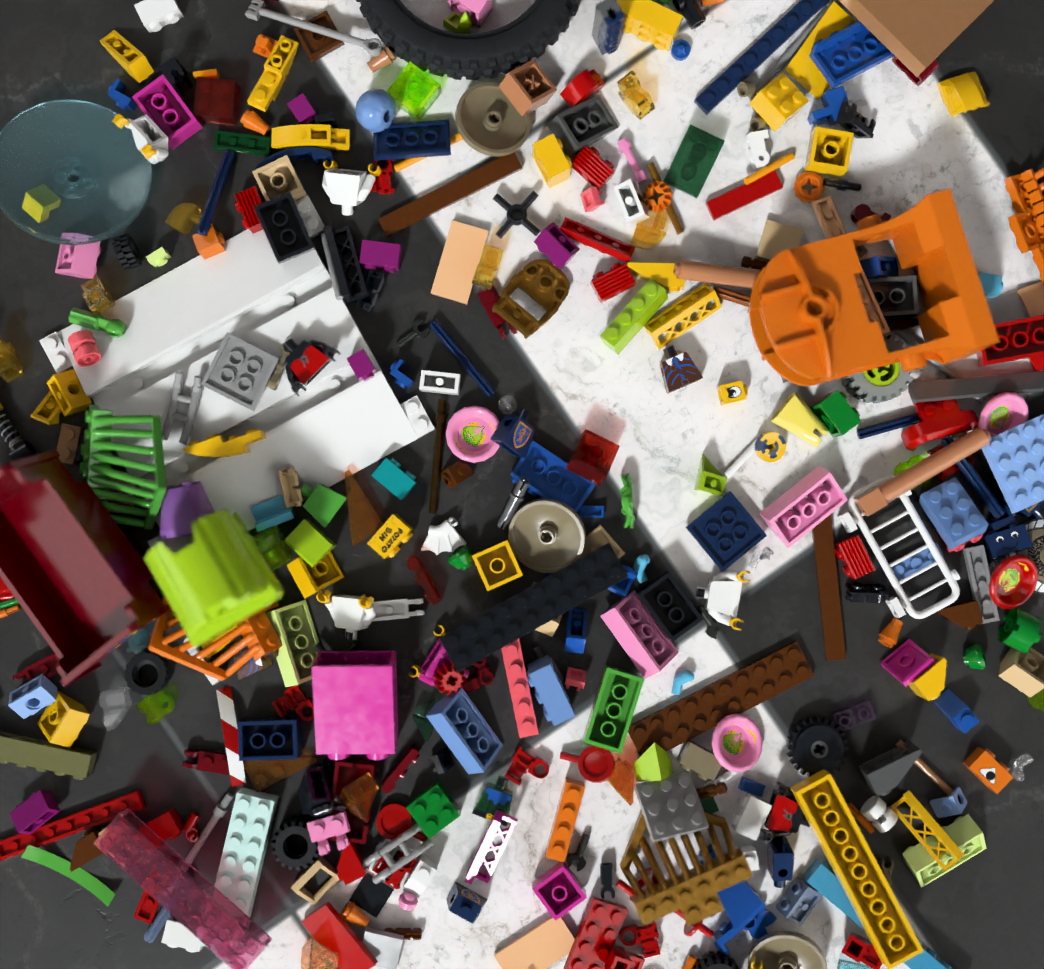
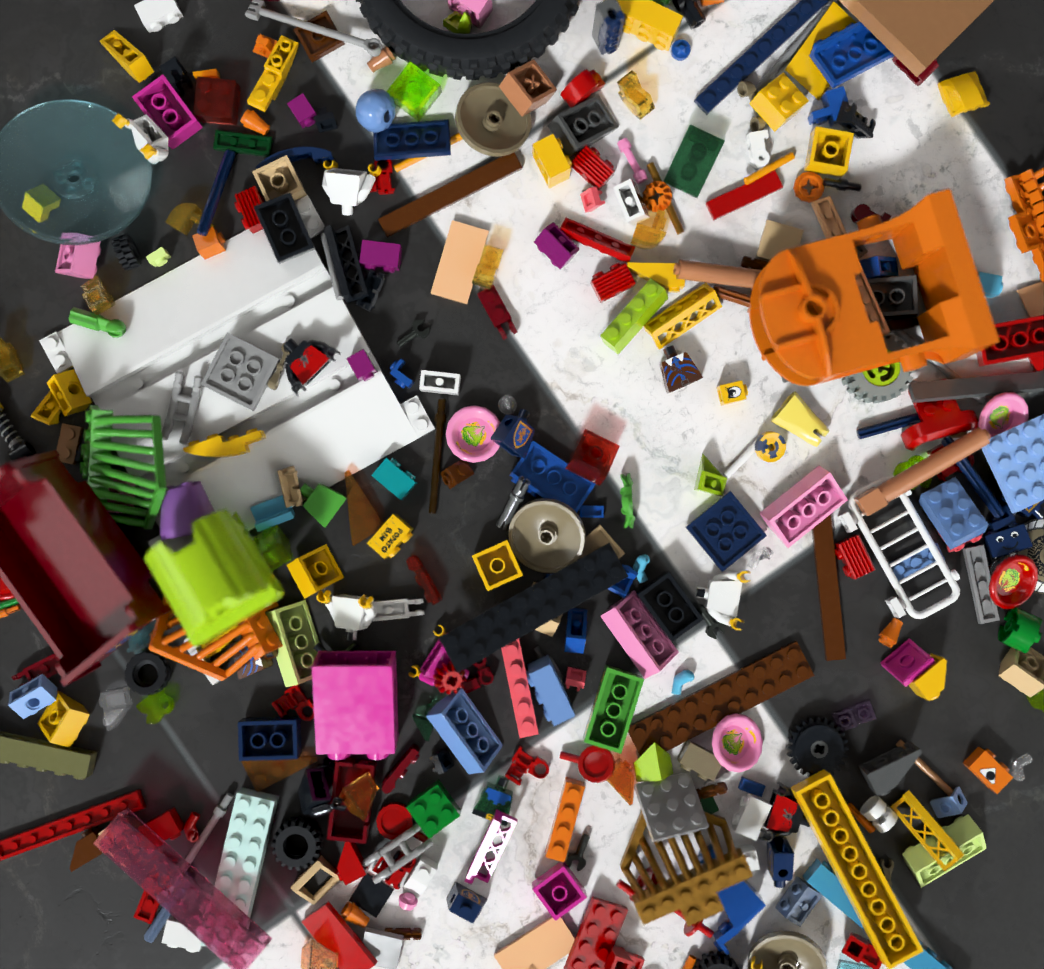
magenta brick [9,790,60,835] -> none
bright green sticker [21,845,116,907] -> none
coral wheel [67,330,102,367] -> none
blue bracket [108,78,137,111] -> none
dark red hinge [182,749,230,775] -> none
sticker [216,686,246,787] -> none
yellow slope [271,124,350,151] -> none
lime slope [284,519,336,567] -> none
bright pink plate [306,811,351,856] -> none
white arm [421,517,467,555] -> none
dark blue axle [429,319,496,397] -> none
green cone [448,546,473,570] -> none
pearl gold slope [492,259,570,339] -> none
black bar [493,191,541,239] -> none
black bar [600,863,615,899] -> none
red piece [620,920,661,958] -> none
blue plate [743,902,777,939] -> none
green brick [810,390,861,437] -> none
black hinge [845,582,889,603] -> none
blue slope [933,688,980,734] -> none
reddish brown slope [935,599,983,630] -> none
green cone [963,644,987,670] -> none

